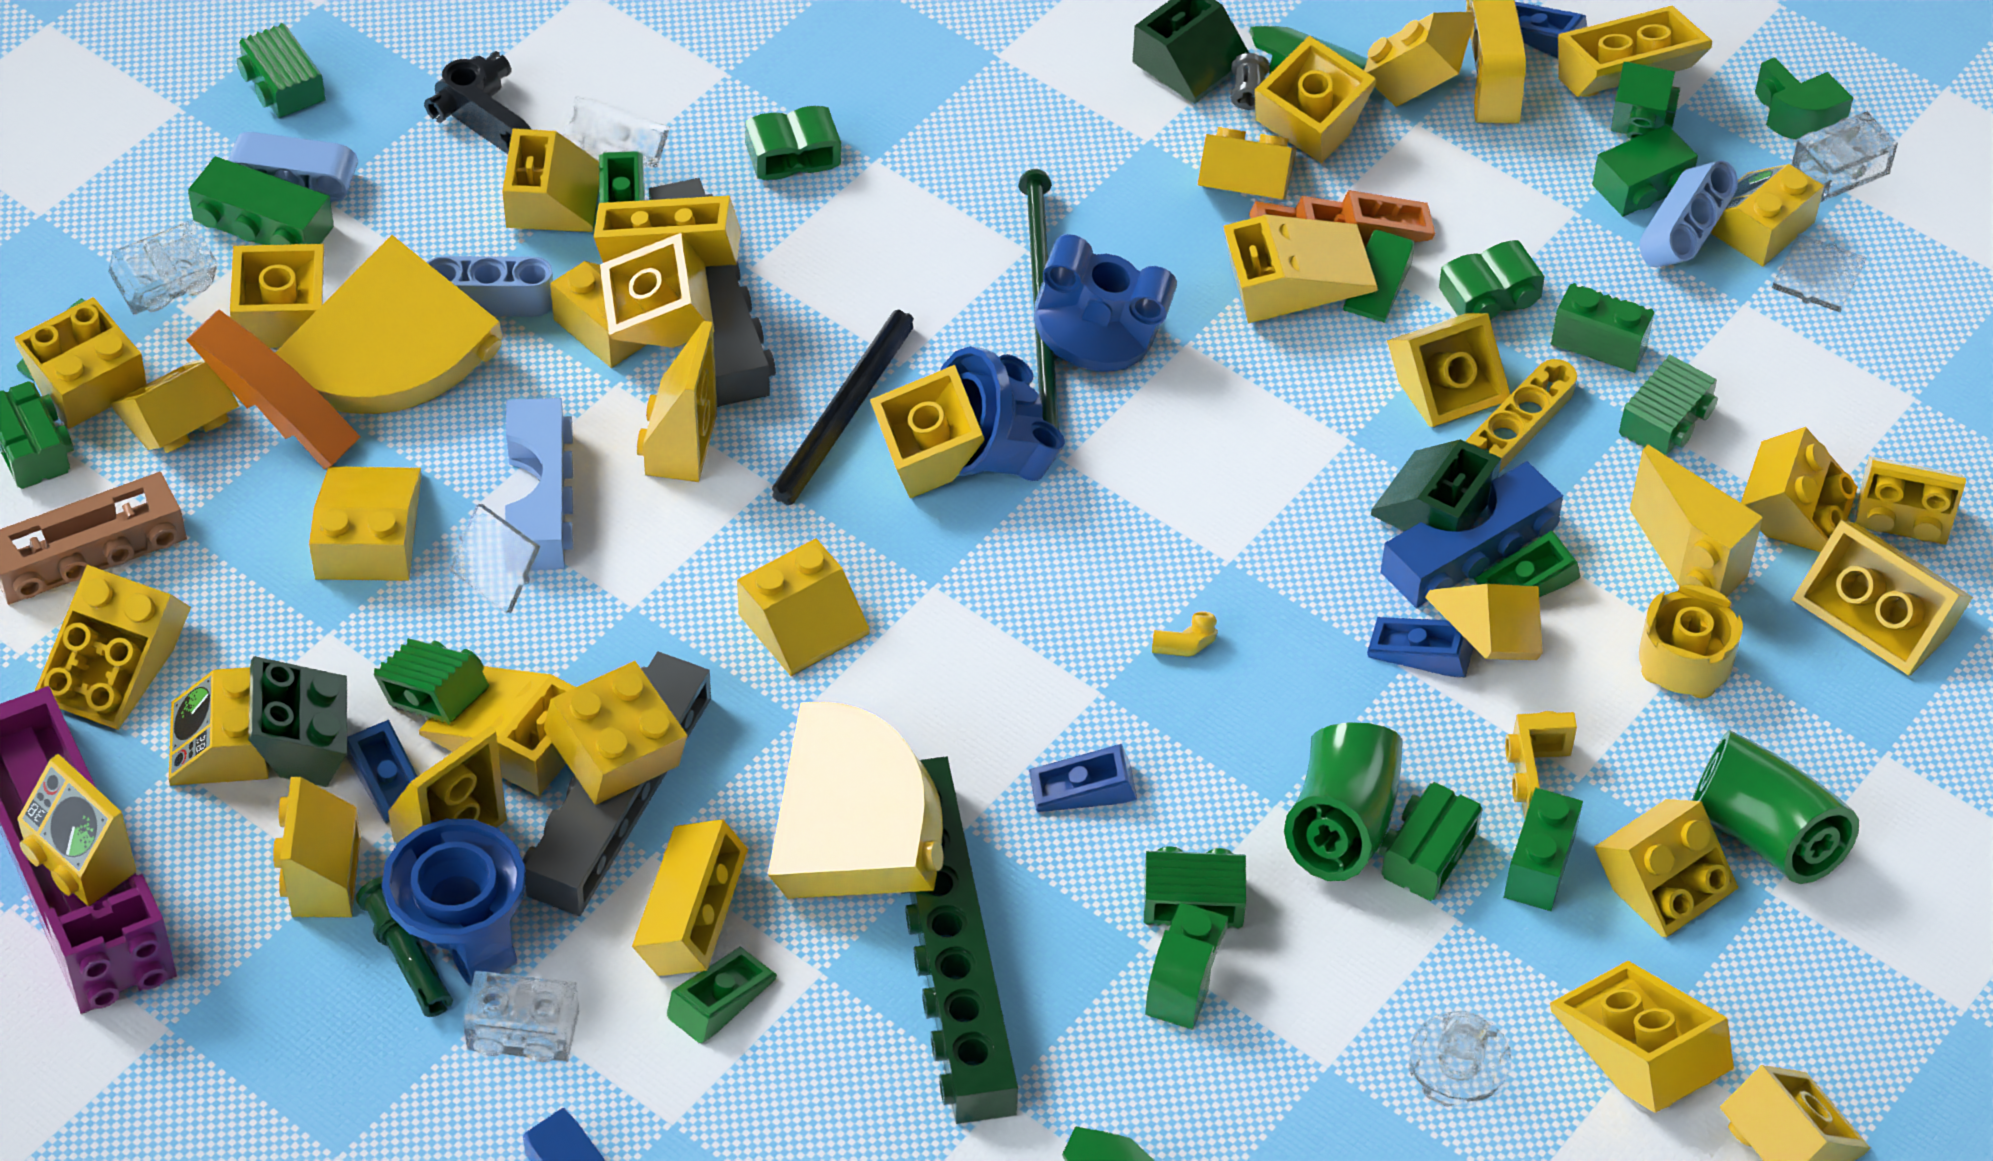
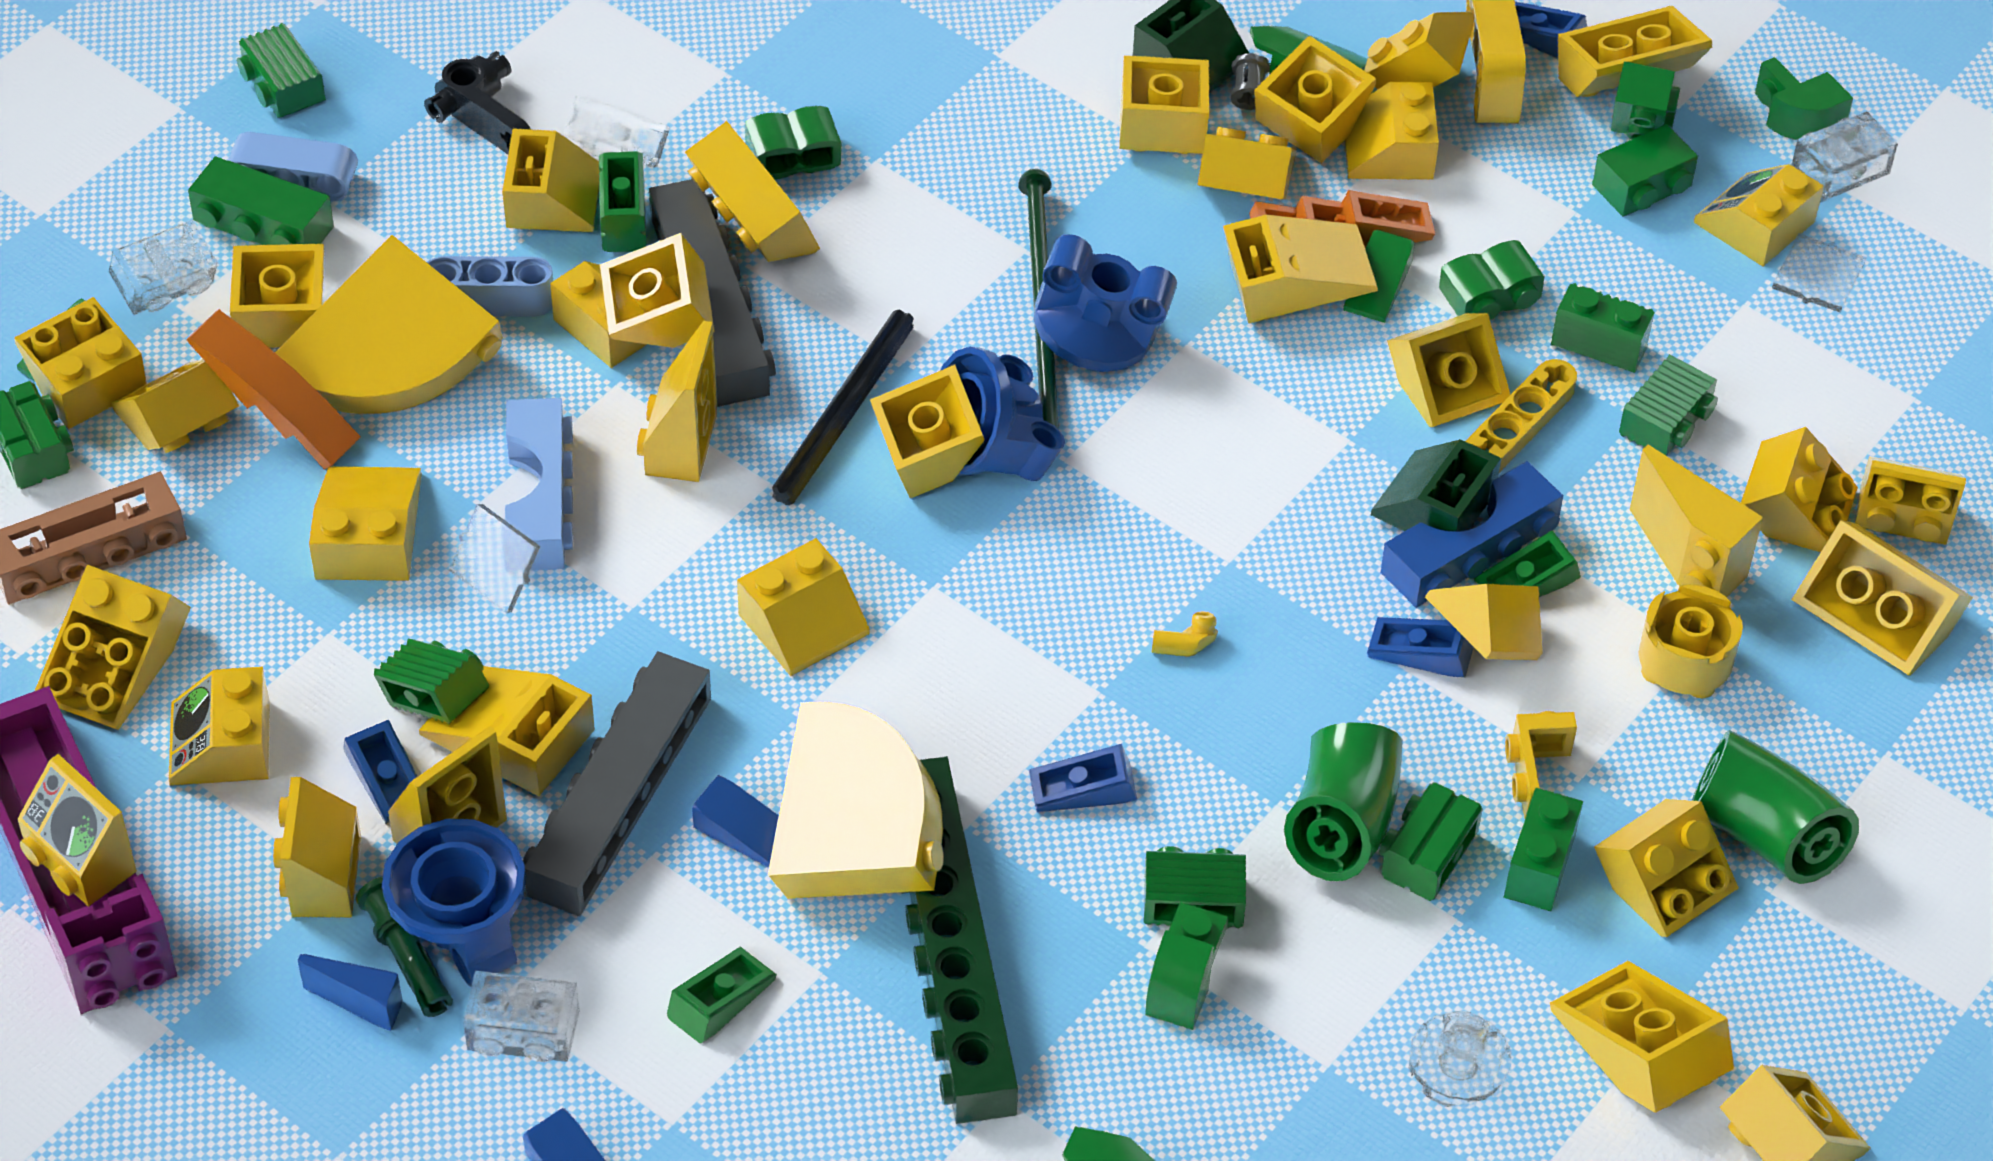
dark green slope [248,656,347,787] -> none
yellow brick [544,661,688,805] -> none
yellow brick [593,195,741,266] -> none
yellow brick [632,819,748,976] -> none
light blue beam [1639,160,1738,268] -> none
none -> blue slope [297,954,403,1030]
none -> yellow slope [685,121,821,262]
none -> blue slope [692,775,779,867]
none -> yellow slope [1119,55,1209,154]
none -> yellow slope [1345,82,1439,180]

